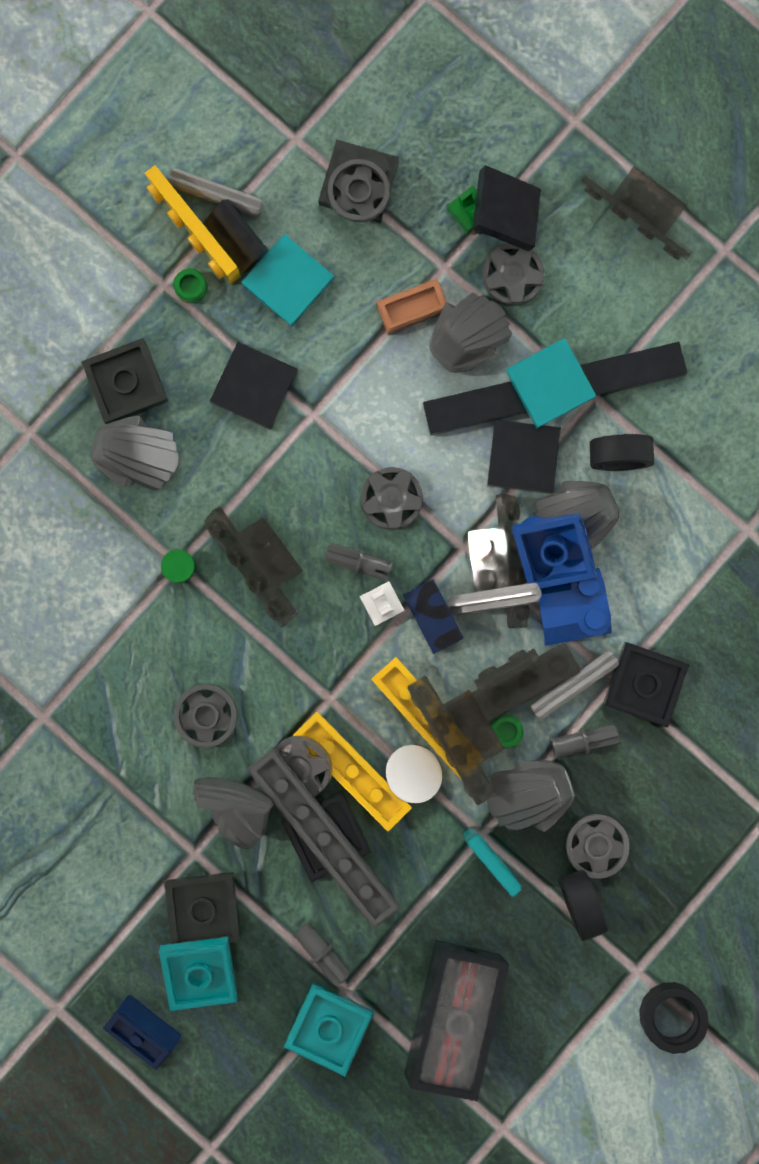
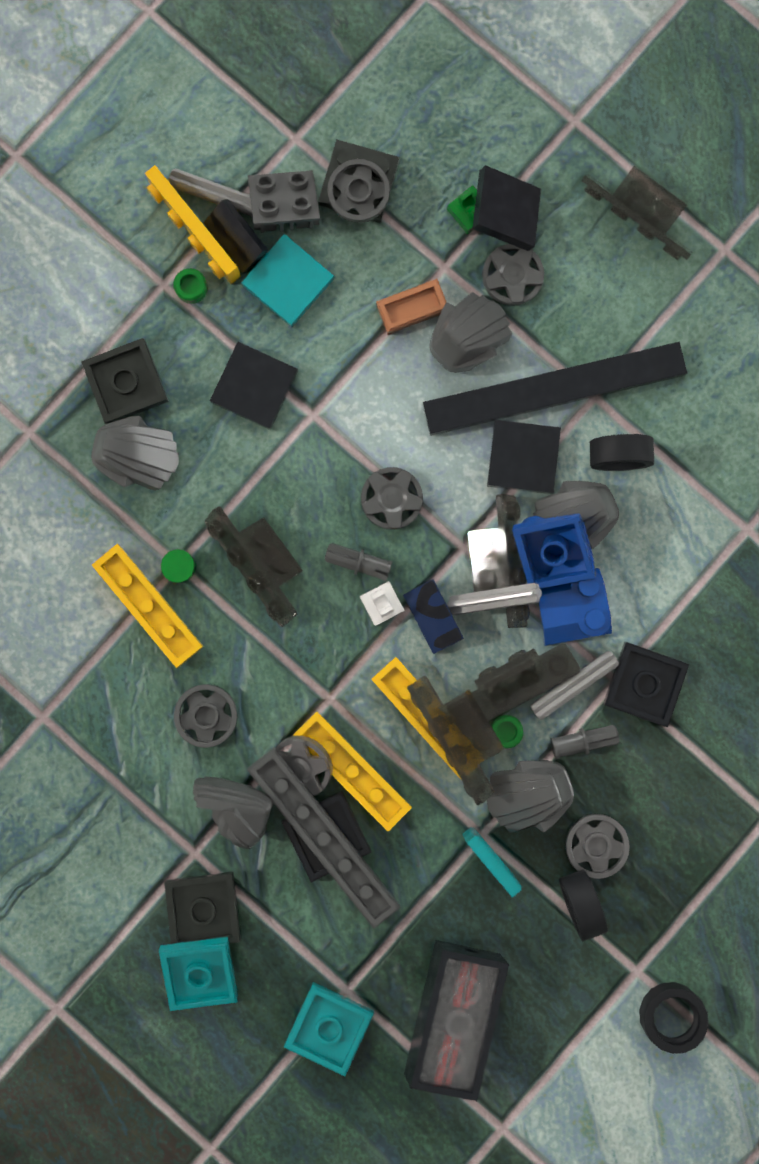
dark blue slope [103,995,181,1070] -> none
dark grey axle [293,921,350,986] -> none
white sticker [386,745,442,803] -> none
teal tile [505,338,596,429] -> none
none -> yellow plate [92,544,204,668]
none -> dark grey hinge [248,170,320,233]

